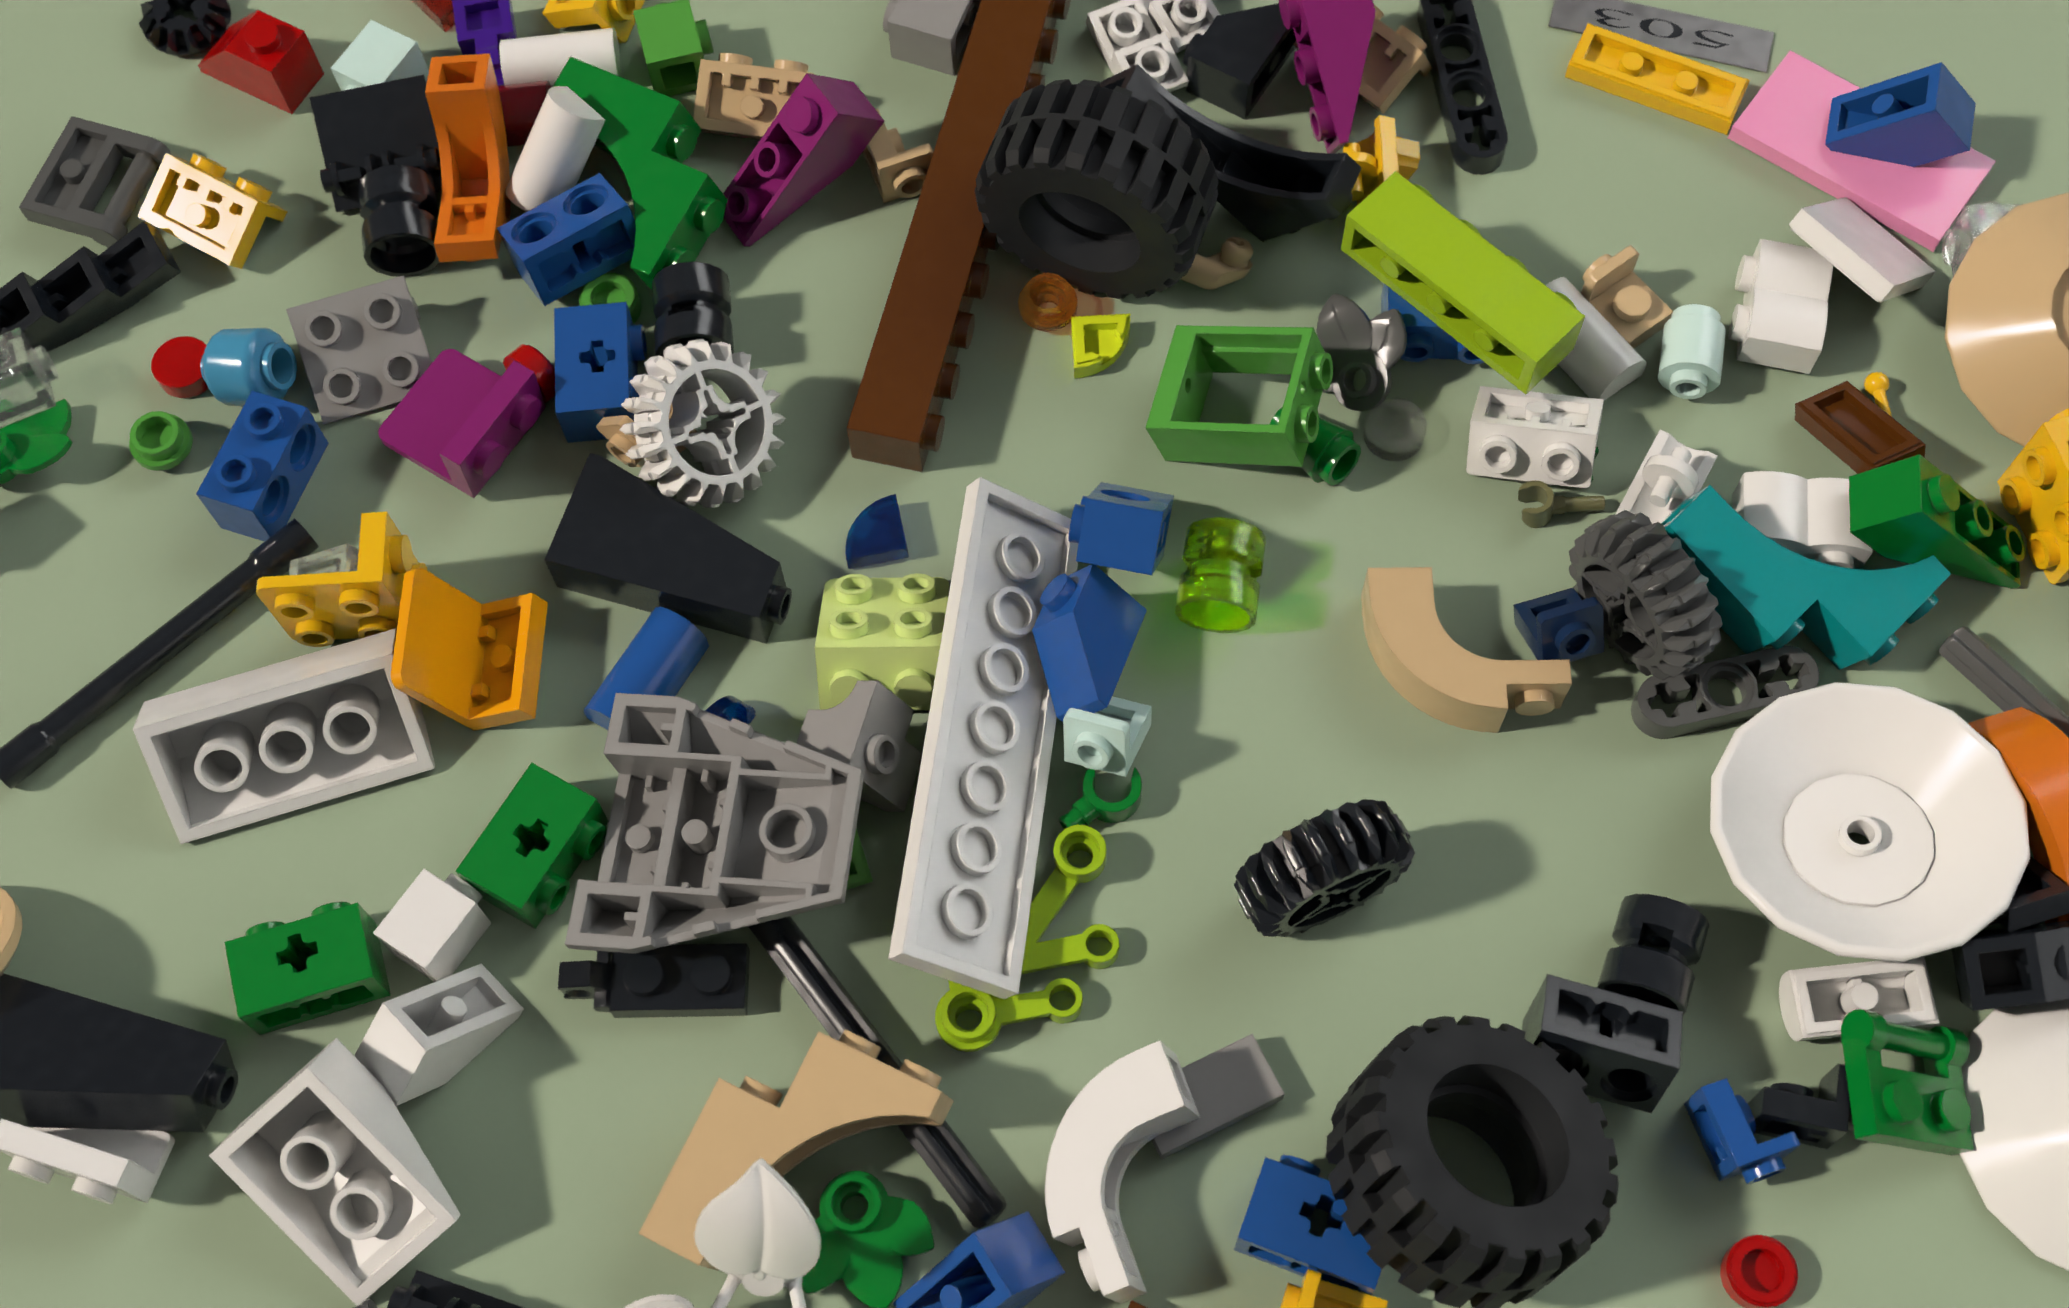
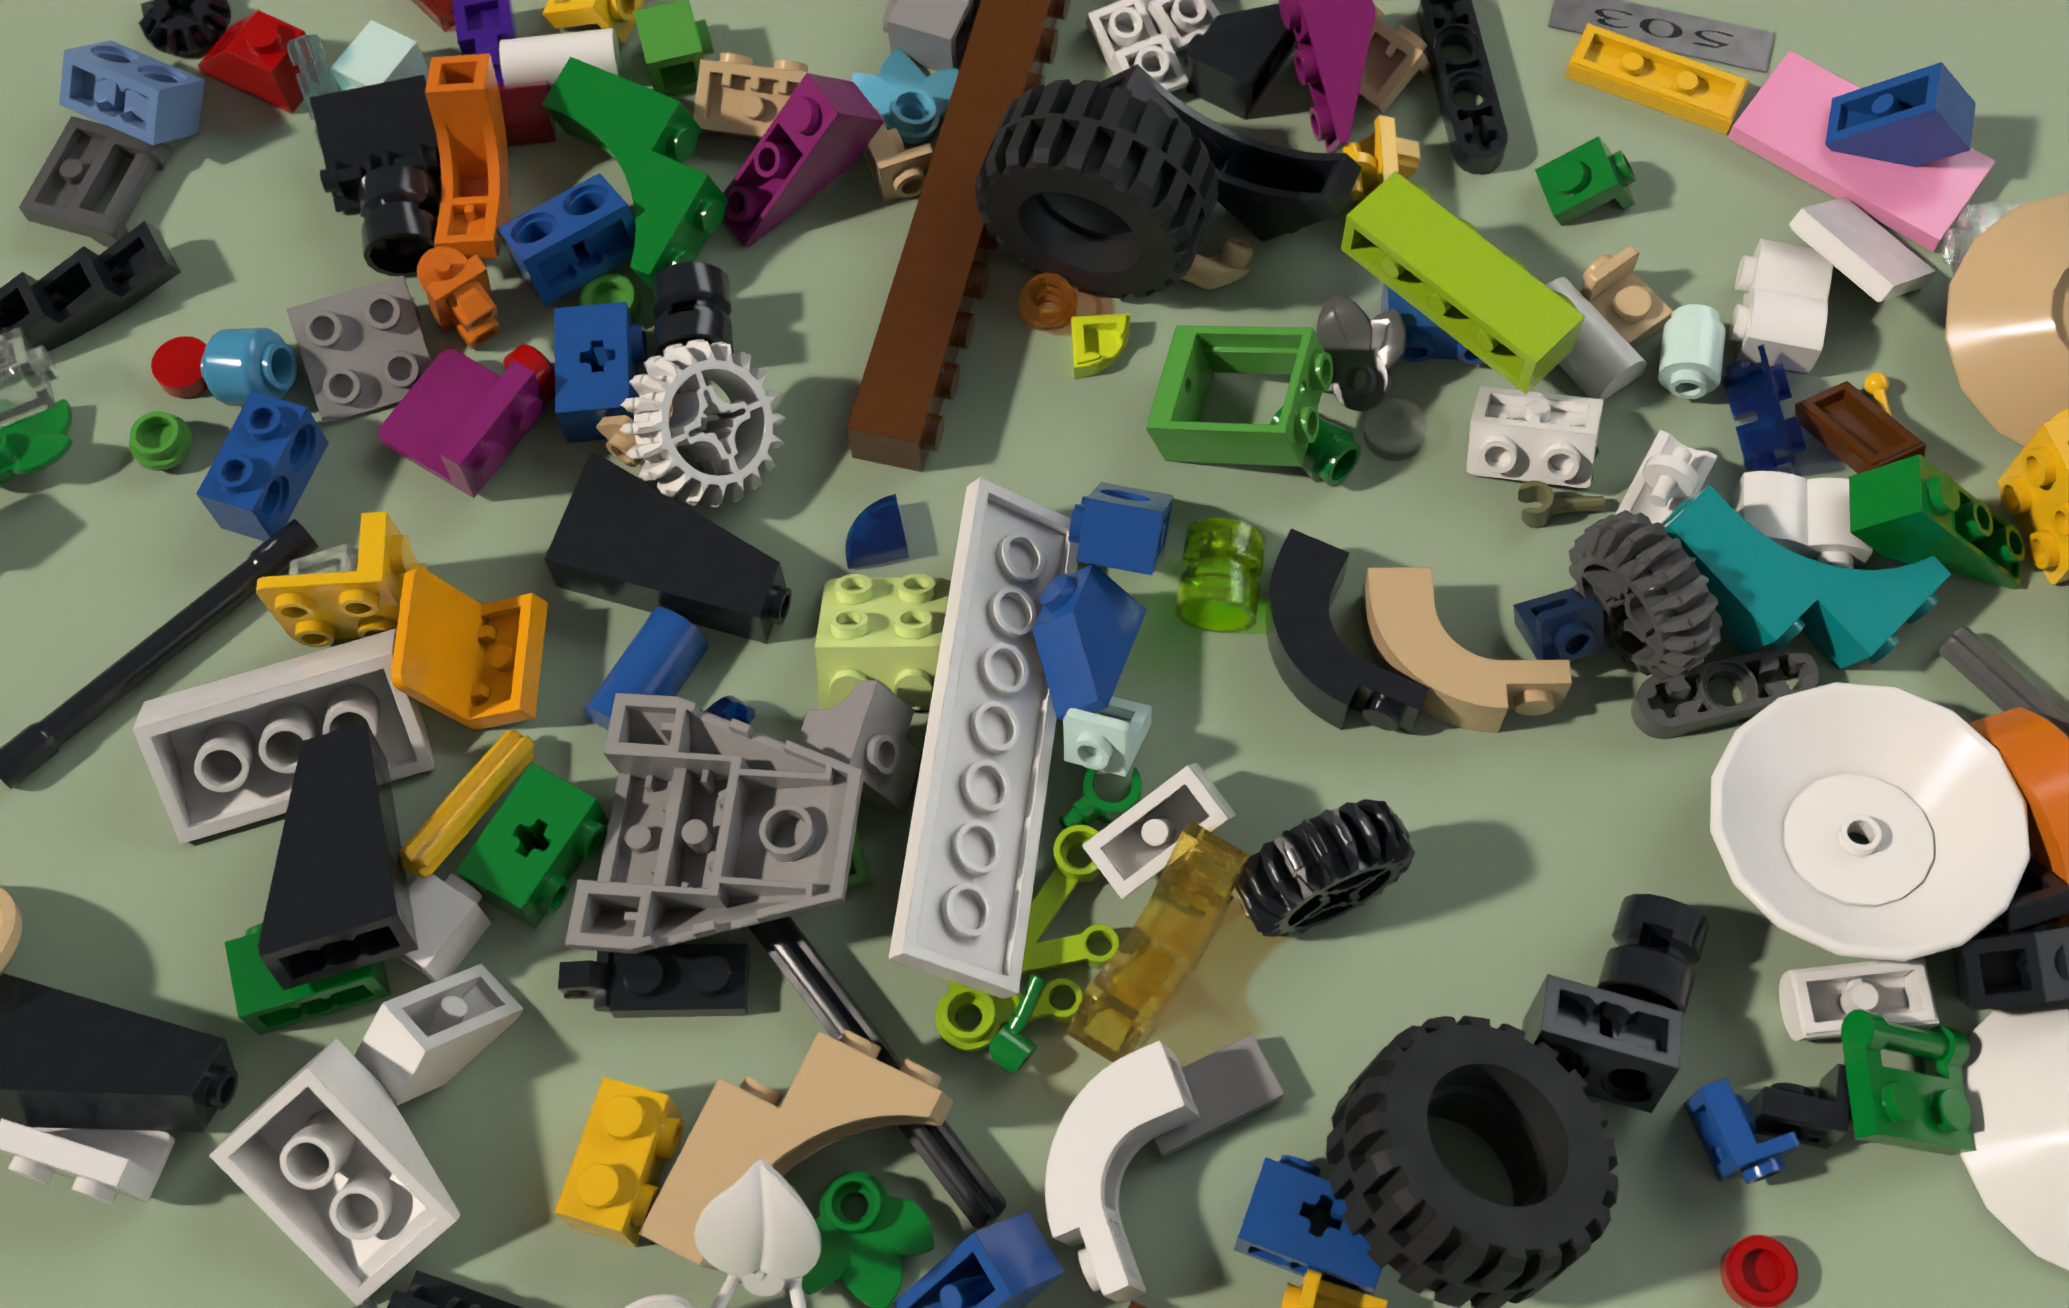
bracket [138,153,288,269] -> none
white brick [505,86,605,212] -> none
none -> medium blue brick [59,40,205,145]
none -> black slope [258,722,419,991]
none -> clear light blue axle [287,35,338,147]
none -> yellow axle [399,730,534,879]
none -> orange hips [417,246,501,350]
none -> yellow brick [554,1077,684,1247]
none -> medium azure plate [851,49,959,143]
none -> green hand [989,974,1047,1074]
none -> clear yellow arch [1066,821,1251,1063]
none -> white slope [1082,763,1236,899]
none -> black arch [1266,528,1429,734]
none -> green bracket [1535,136,1636,226]
none -> clear blue hinge [1722,344,1808,476]

